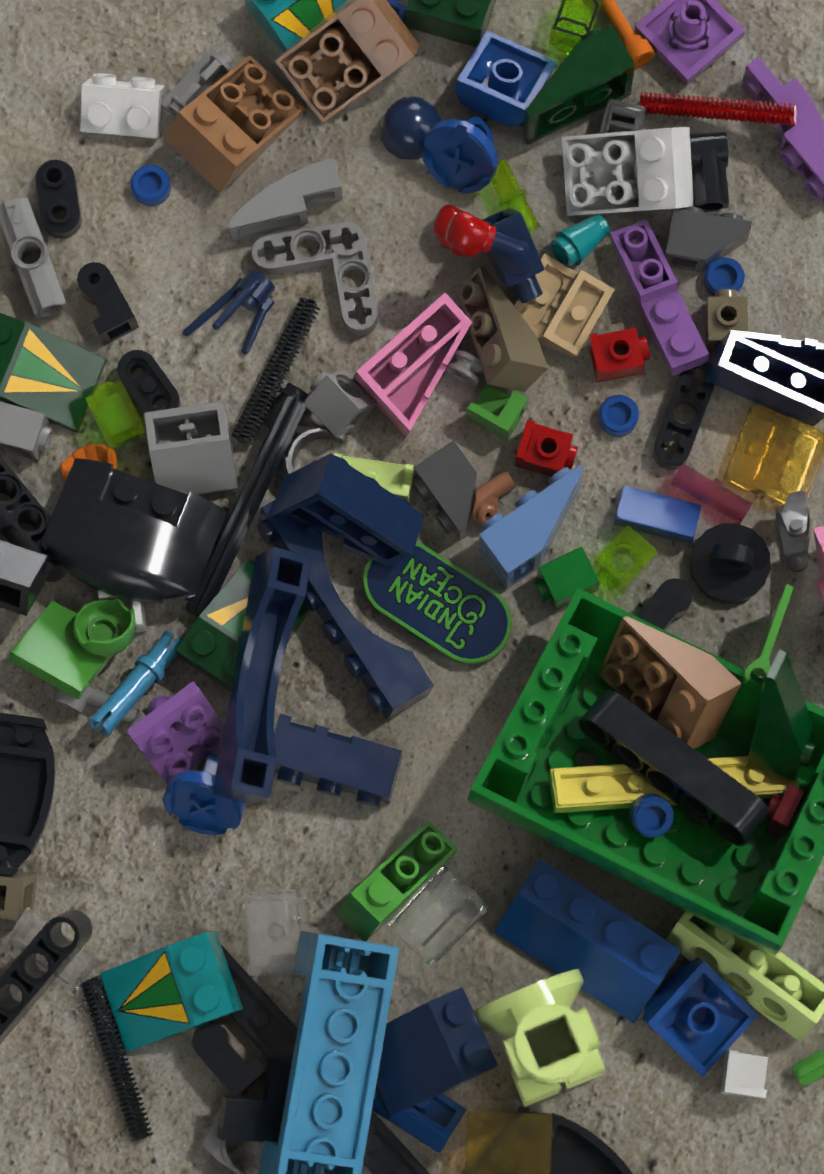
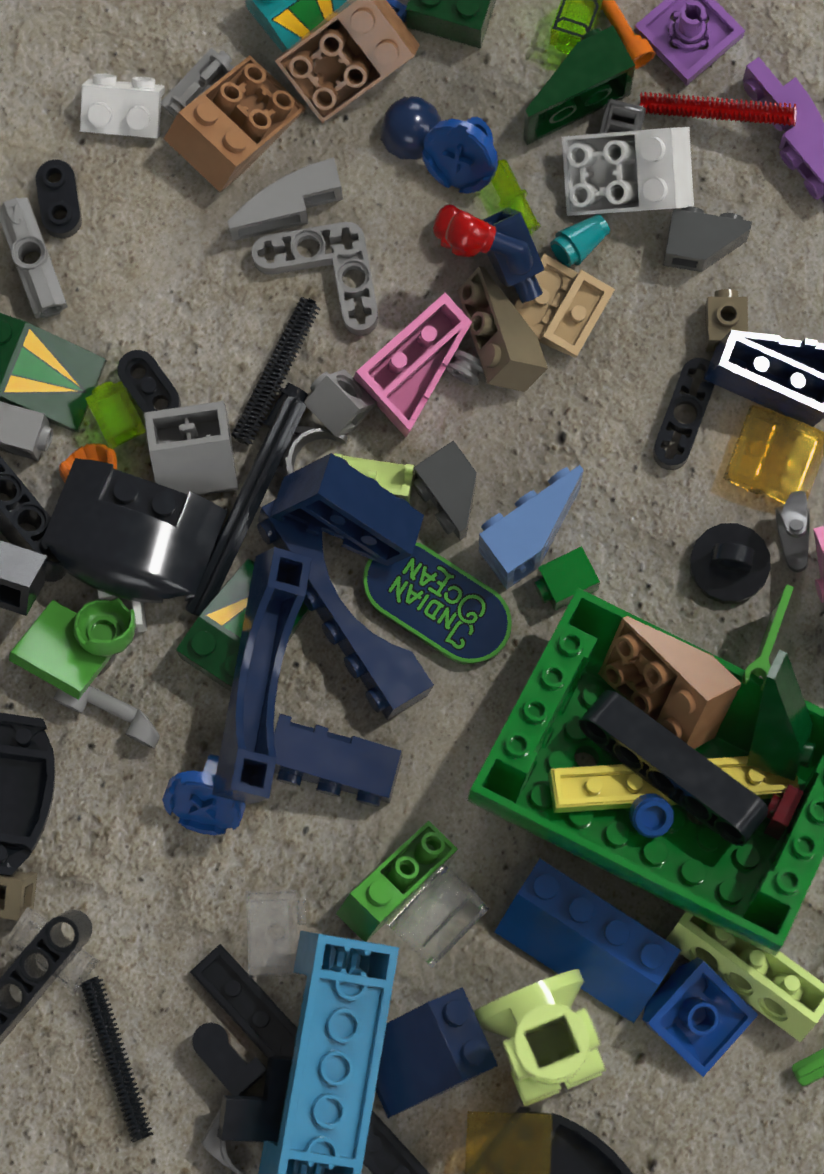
black leg [77,262,139,346] -> none
dark azure pin [89,631,181,737] -> none
teal slope [100,931,243,1052] -> none
medium lavender plate [127,681,225,785] -> none
blue tile [131,165,171,206] -> none
dark blue plant [183,269,275,355] -> none
blue slope [372,1094,467,1153] -> none
blue slope [454,31,557,127] -> none
bright green panel [466,384,528,441] -> none
nougat arm [472,471,516,526] -> none
red brick [515,419,578,477] -> none
red brick [588,327,650,383] -> none
clear neon green brick [593,525,658,594] -> none
blue tile [598,395,639,437] -> none
medium lavender slope [610,219,709,376] -> none
blue slope [614,486,702,544] -> none
black leg [637,578,693,631] -> none
clear pink pin [670,462,753,524] -> none
black piece [690,131,729,213] -> none
blue tile [704,257,745,297] -> none
white panel [720,1050,768,1099] -> none

